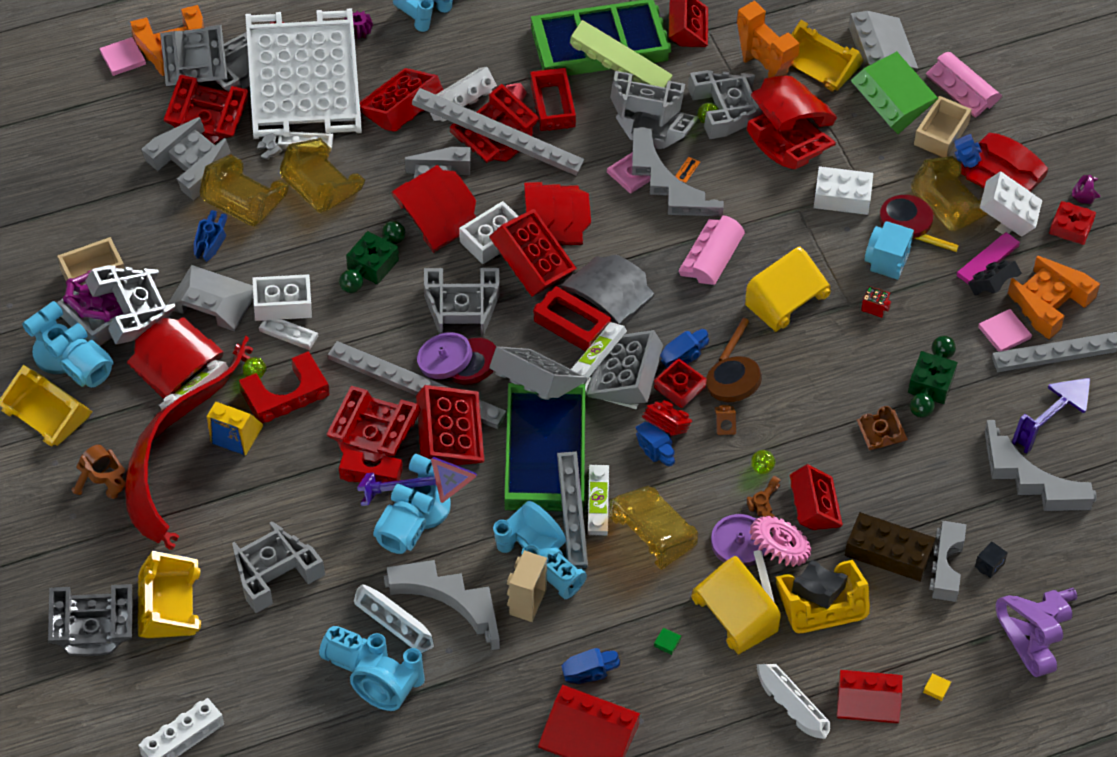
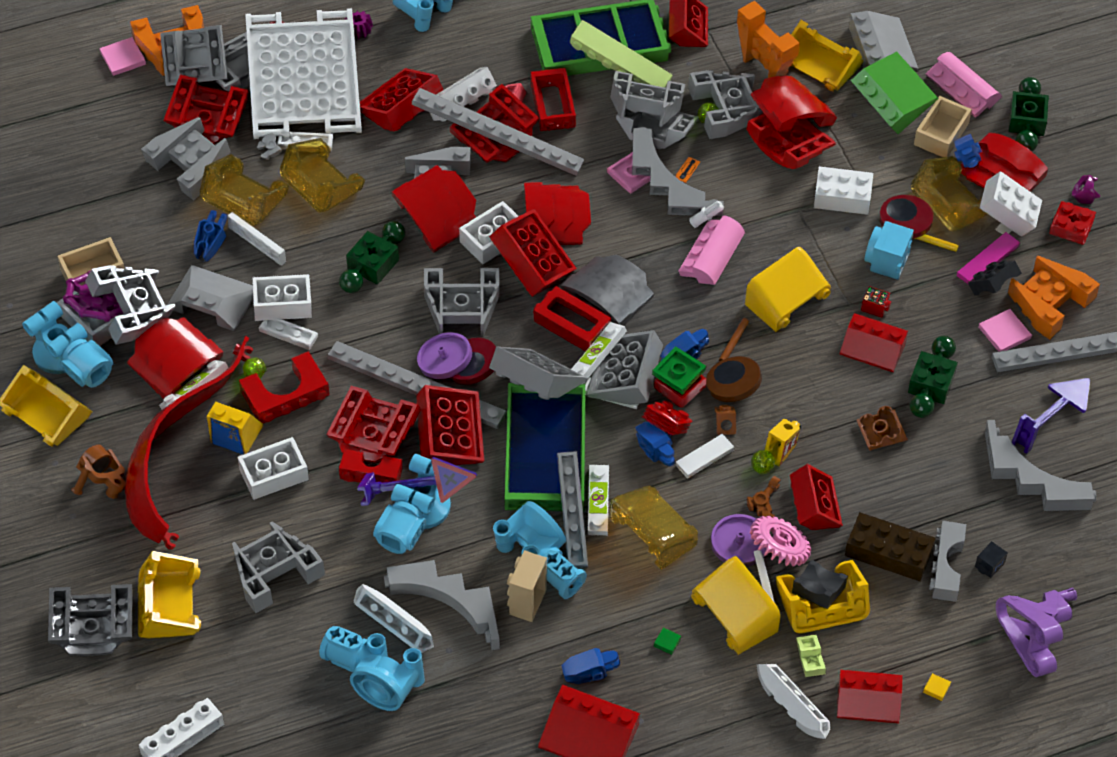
none -> white tile [228,212,286,266]
none -> white brick [238,437,309,500]
none -> green plate [652,346,706,395]
none -> white tile [676,434,734,479]
none -> white axle [689,201,724,228]
none -> yellow torso [763,419,801,466]
none -> yellowish green slope [796,635,826,677]
none -> red slope [840,313,908,373]
none -> dark green brick [1008,77,1049,152]

